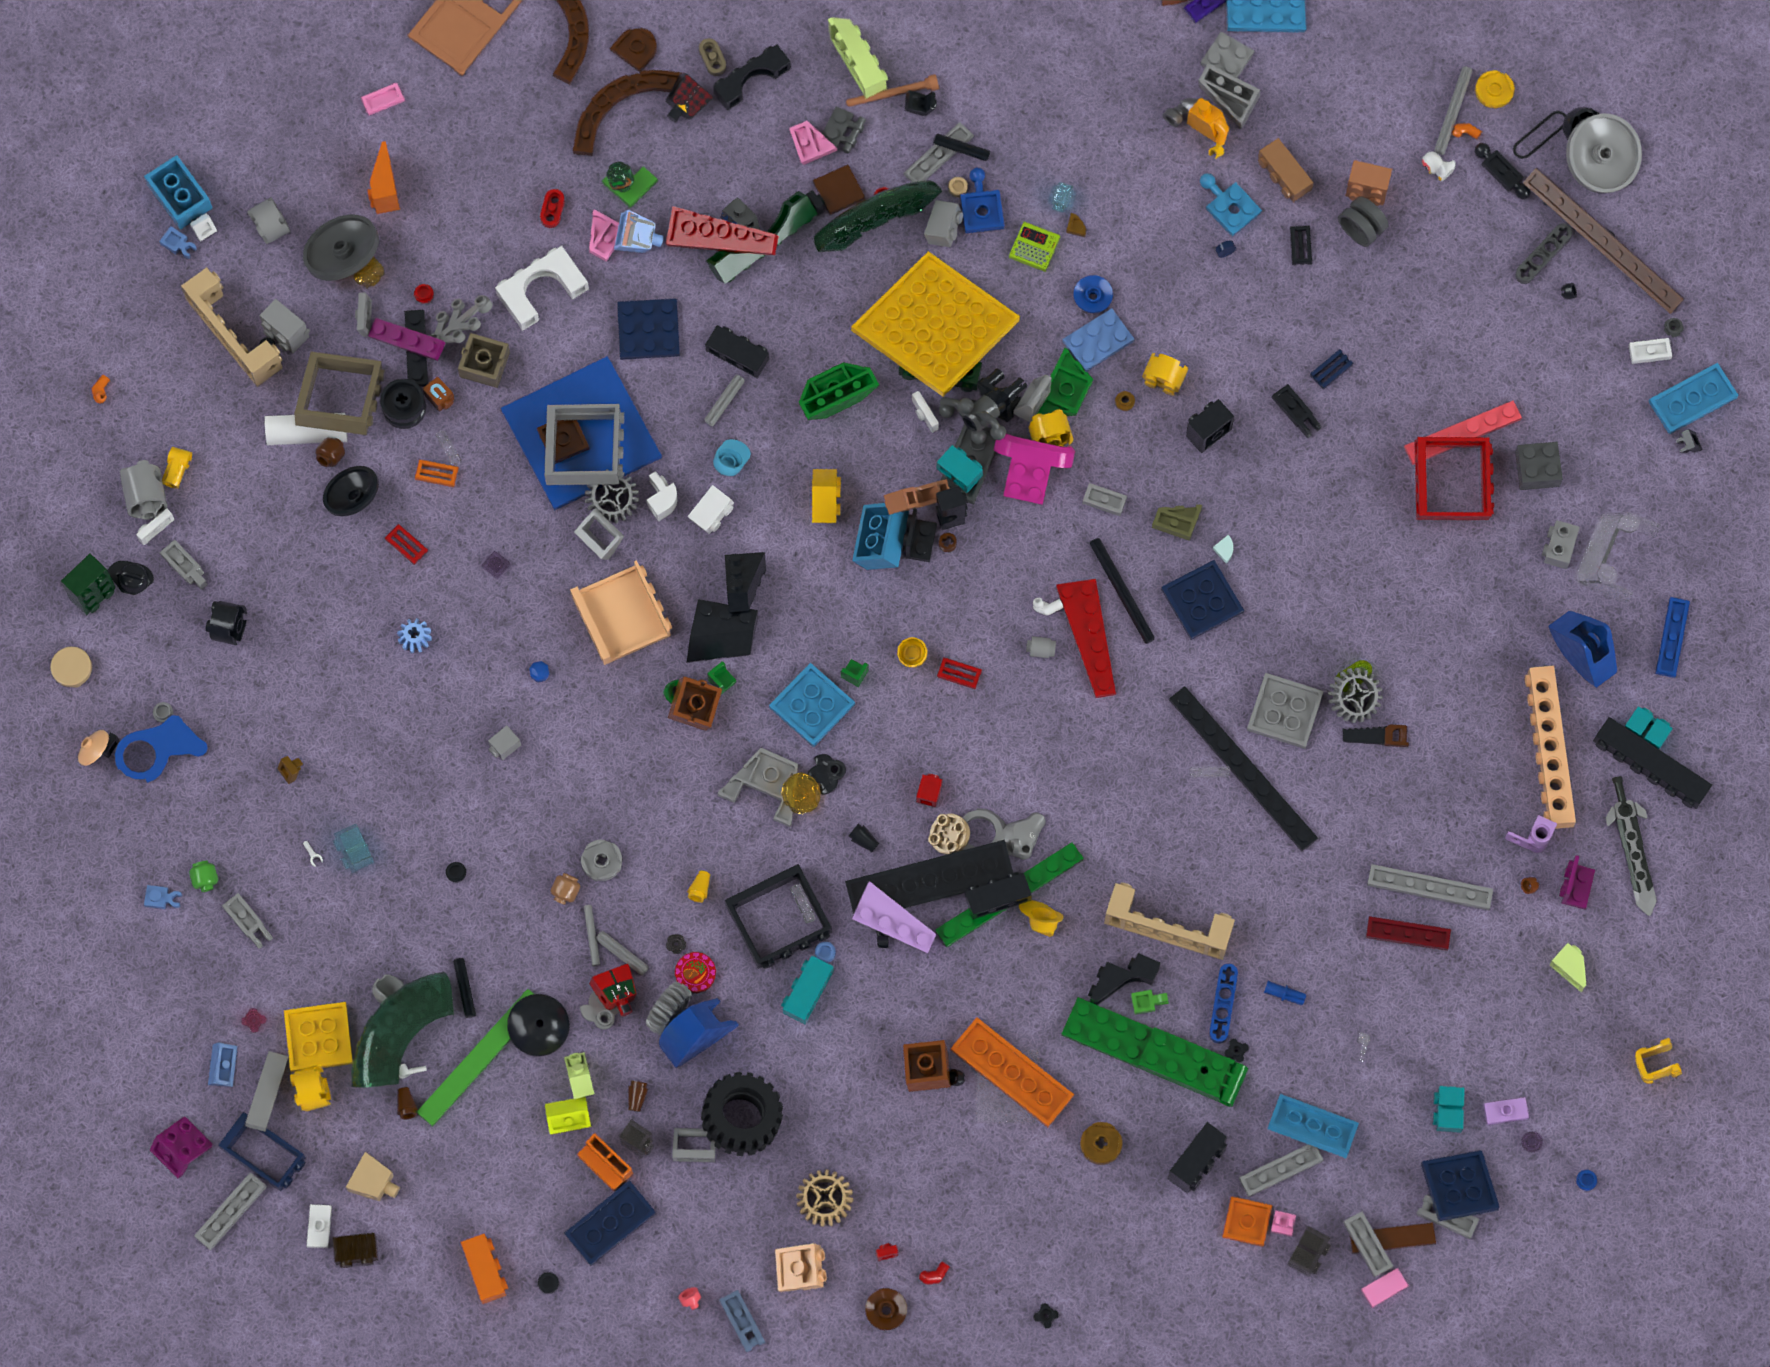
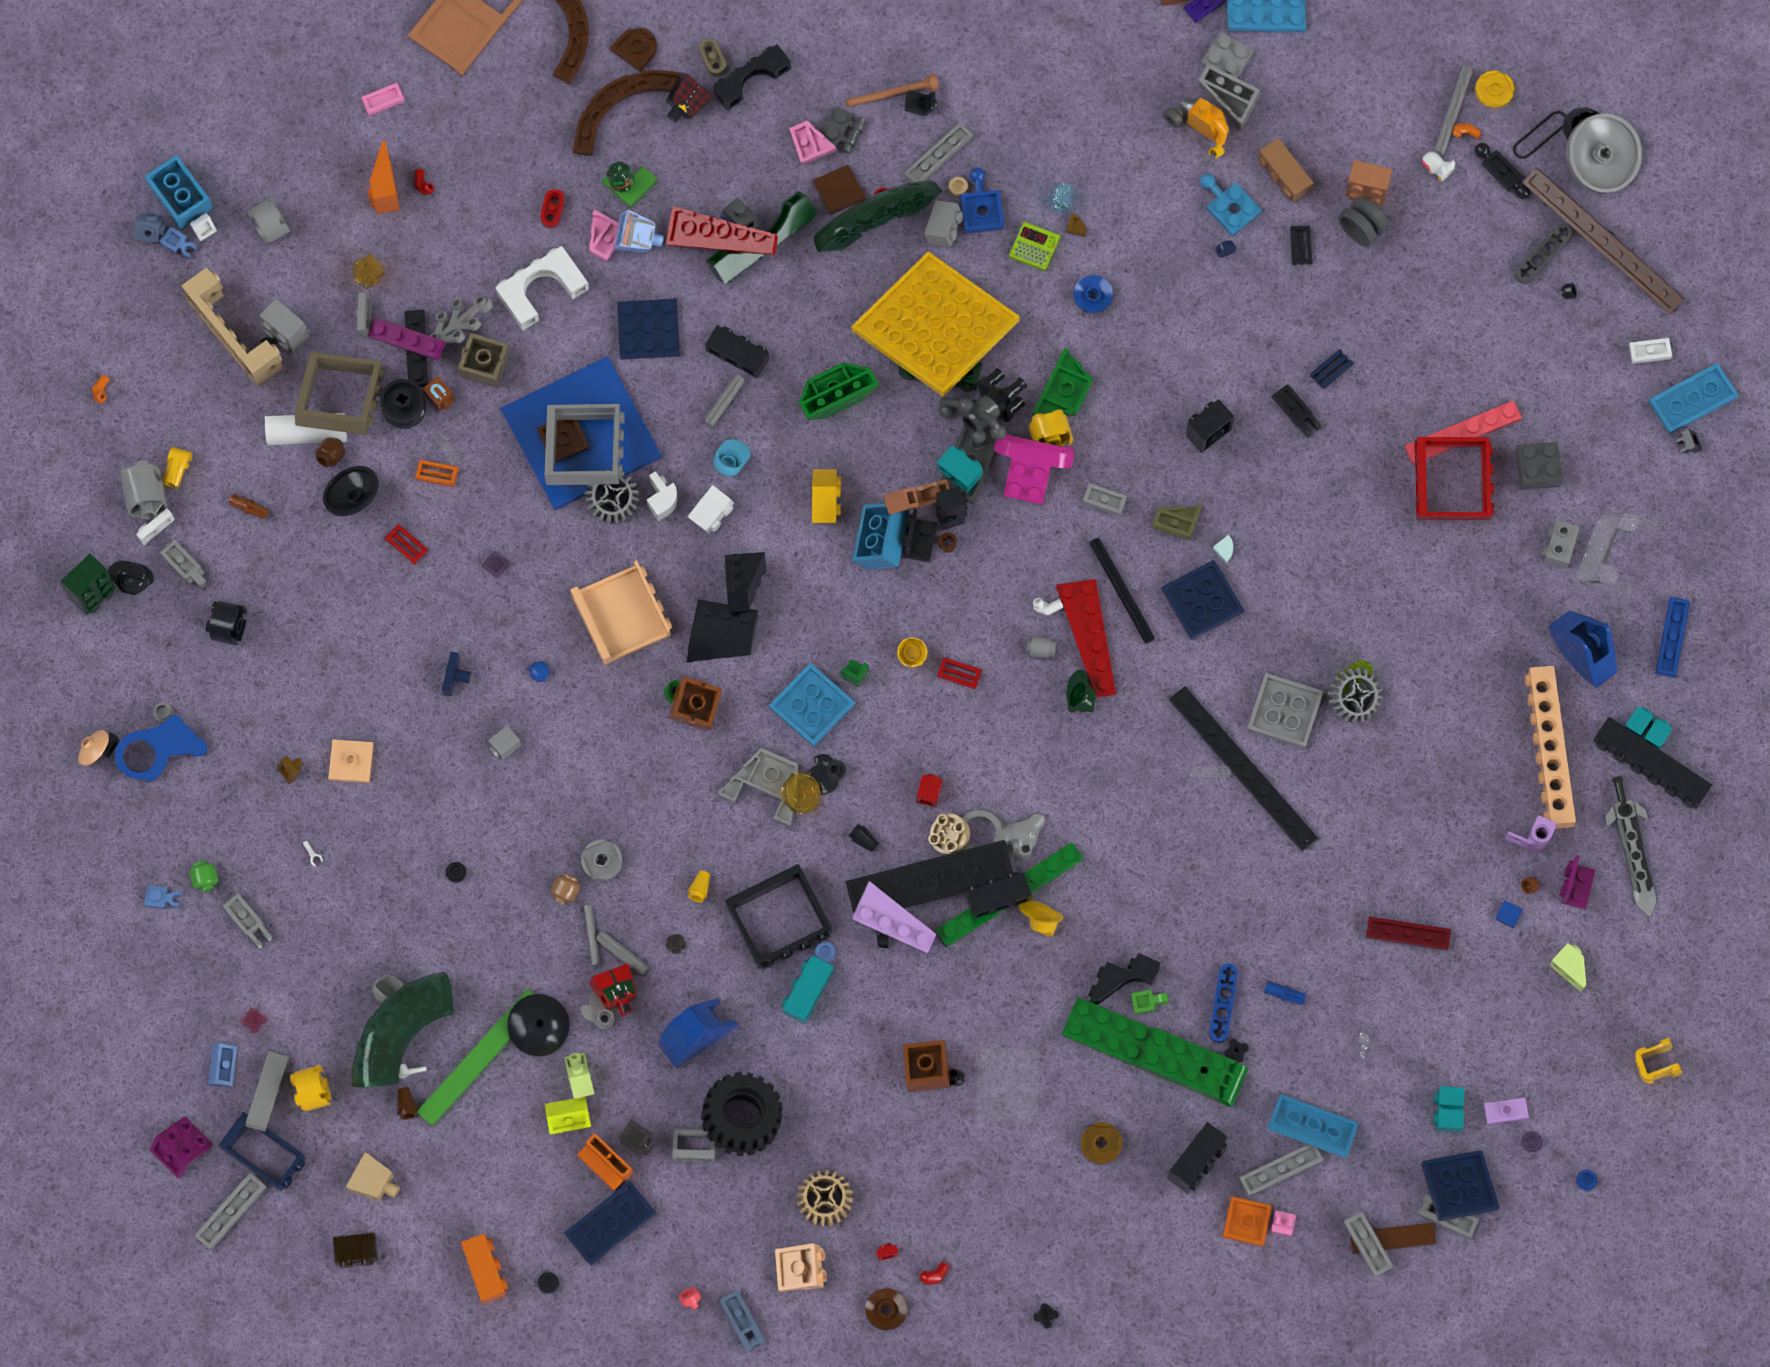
tan tile [50,647,92,688] -> none
yellow plate [284,1002,353,1072] -> none
dark grey dish [303,214,379,281] -> none
white plate [307,1205,332,1248] -> none
clear light blue brick [333,824,374,873] -> none
light blue gear [397,618,432,653] -> none
red plate [414,284,434,304] -> none
black axle [453,958,476,1018] -> none
light grey tile [574,508,624,560] -> none
reddish brown cone [628,1081,648,1112] -> none
light grey gear [646,982,691,1035] -> none
red tile [675,952,716,994] -> none
green panel [707,661,737,695] -> none
clear axle [791,884,816,923] -> none
black plate [806,190,825,216] -> none
yellowish green wedge [828,17,888,99] -> none
white plate [912,391,939,433] -> none
black axle [933,134,990,161] -> none
orange plate [950,1017,1074,1128] -> none
light grey tile [1014,375,1052,423] -> none
medium blue plate [1062,308,1134,372] -> none
tan plate [1104,883,1235,960] -> none
pearl gold plate [1115,391,1135,411] -> none
yellow brick [1142,353,1188,396] -> none
clear smoke piece [1287,1226,1331,1278] -> none
black piece [1343,724,1409,747] -> none
bright pink tile [1361,1268,1408,1308] -> none
light grey plate [1367,864,1493,910] -> none
dark grey plate [1664,318,1684,337] -> none
none -> sand blue brick [135,213,166,243]
none -> dark orange axle [229,493,269,519]
none -> light nougat plate [328,740,374,783]
none -> red arm [414,169,434,195]
none -> dark blue tile [442,651,471,696]
none -> dark green piece [1066,670,1097,713]
none -> blue tile [1495,900,1523,929]

